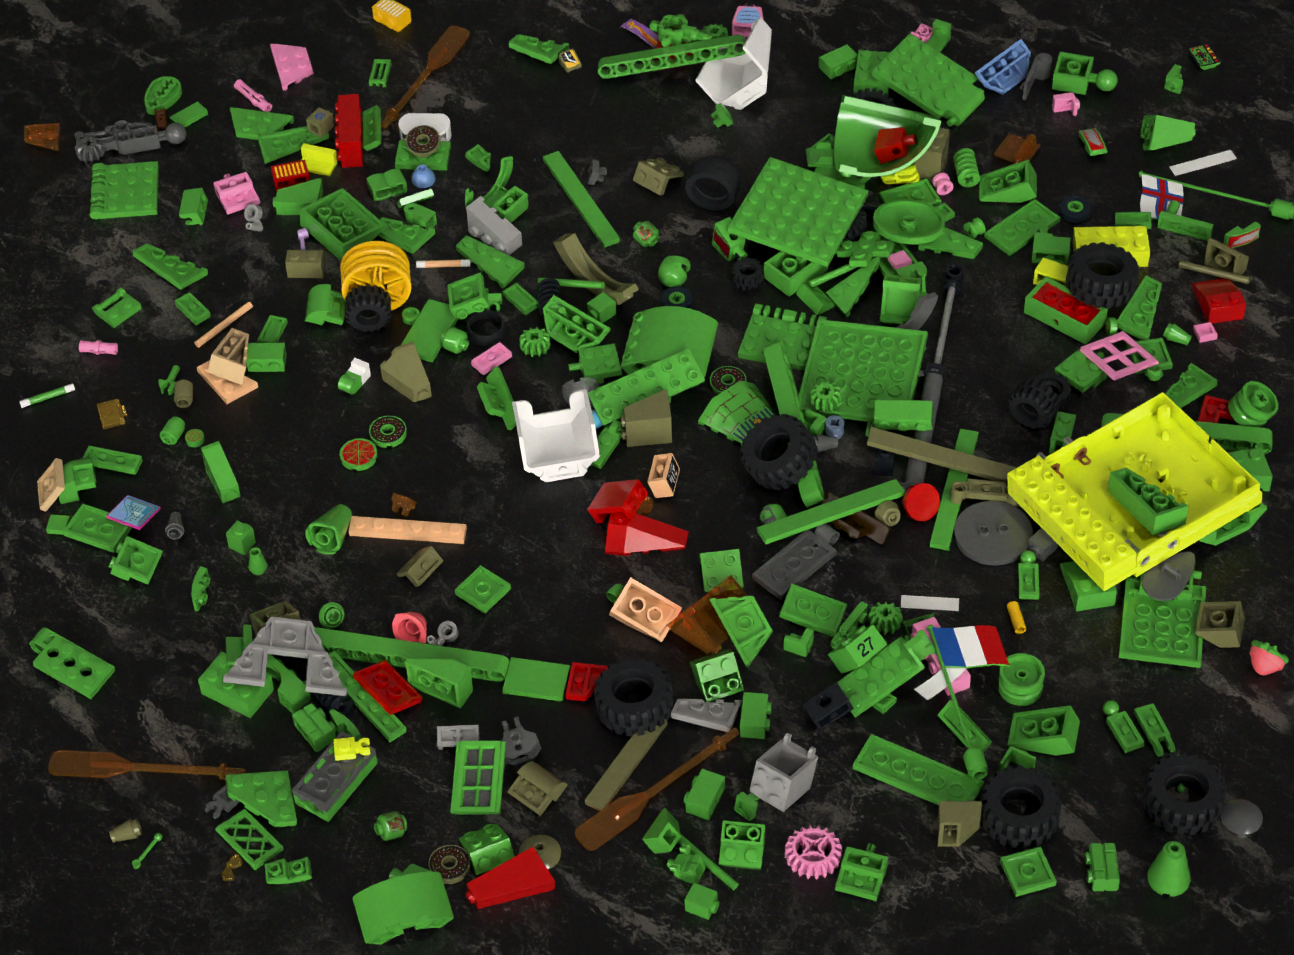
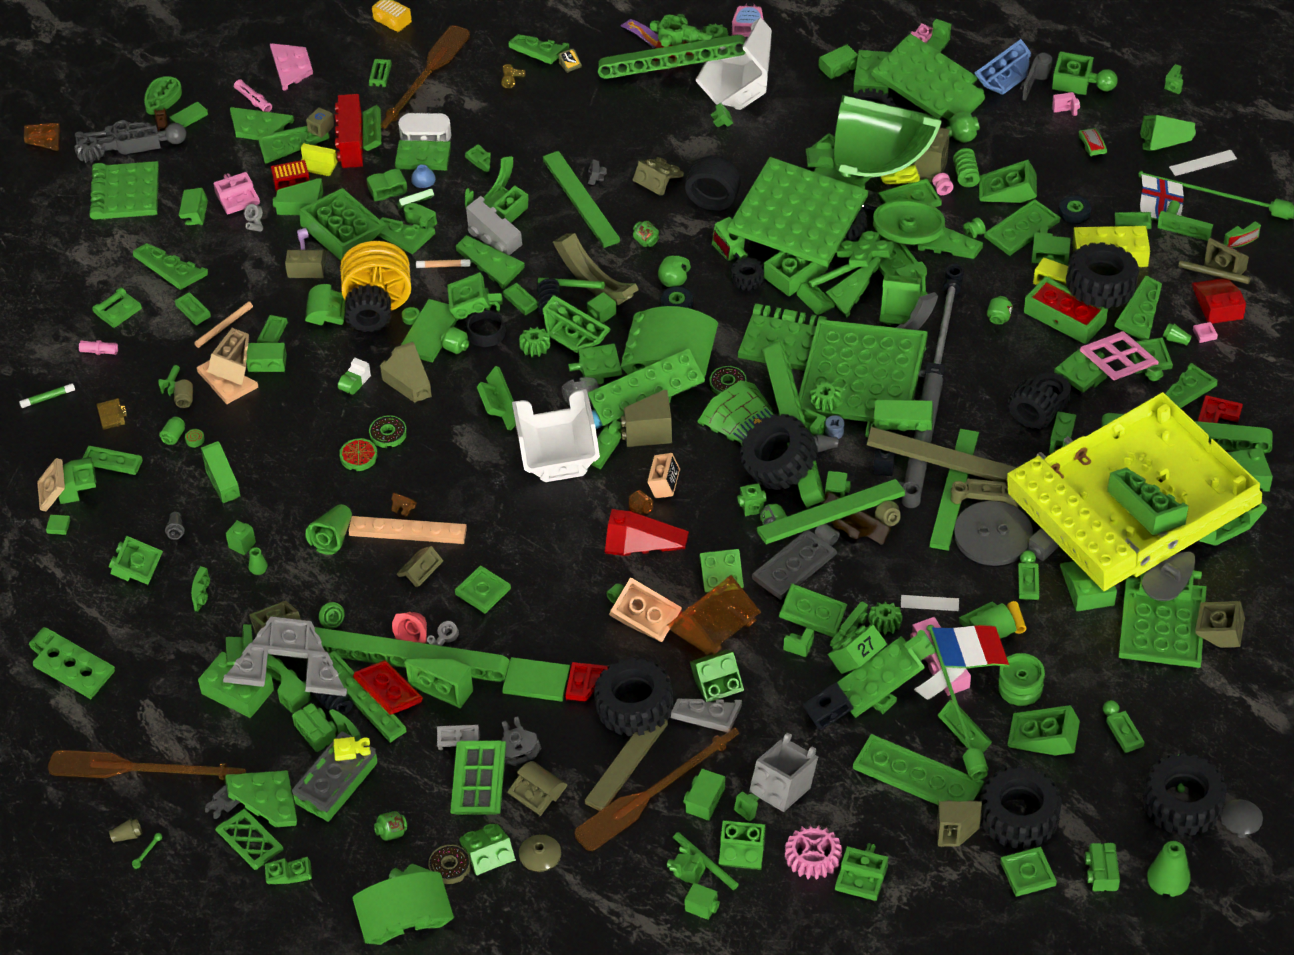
bright green plate [63,504,133,553] -> none
piece [106,495,161,530] -> none
clear yellow piece [222,853,243,881] -> none
tile [406,125,441,157] -> none
red slope [465,847,555,909] -> none
bright pink plate [471,342,512,375] -> none
red panel [587,479,648,523] -> none
bright green slope [642,808,681,854] -> none
bright green wing [710,596,773,667] -> none
bright green brick [740,692,772,739] -> none
red torso [874,127,917,164] -> none
bright pink tile [888,250,912,270] -> none
red tile [903,482,940,521] -> none
bright green piece [903,612,935,642] -> none
bright green tile [935,203,955,222] -> none
clear orange hinge [993,133,1040,164] -> none
bright green bracket [999,746,1036,772] -> none
bright green tile [1105,317,1118,336] -> none
bright green hinge [1133,703,1175,757] -> none
piece [1187,43,1221,70] -> none
bright green wheel [1228,381,1278,428] -> none
coral hair [1249,640,1289,675] -> none
none -> clear yellow piece [502,64,525,88]
none -> bright green brick [737,483,767,516]
none -> bright green brick [825,471,851,498]
none -> bright green plant [946,111,980,143]
none -> bright green brick [959,602,1017,639]
none -> bright green head [987,296,1013,325]

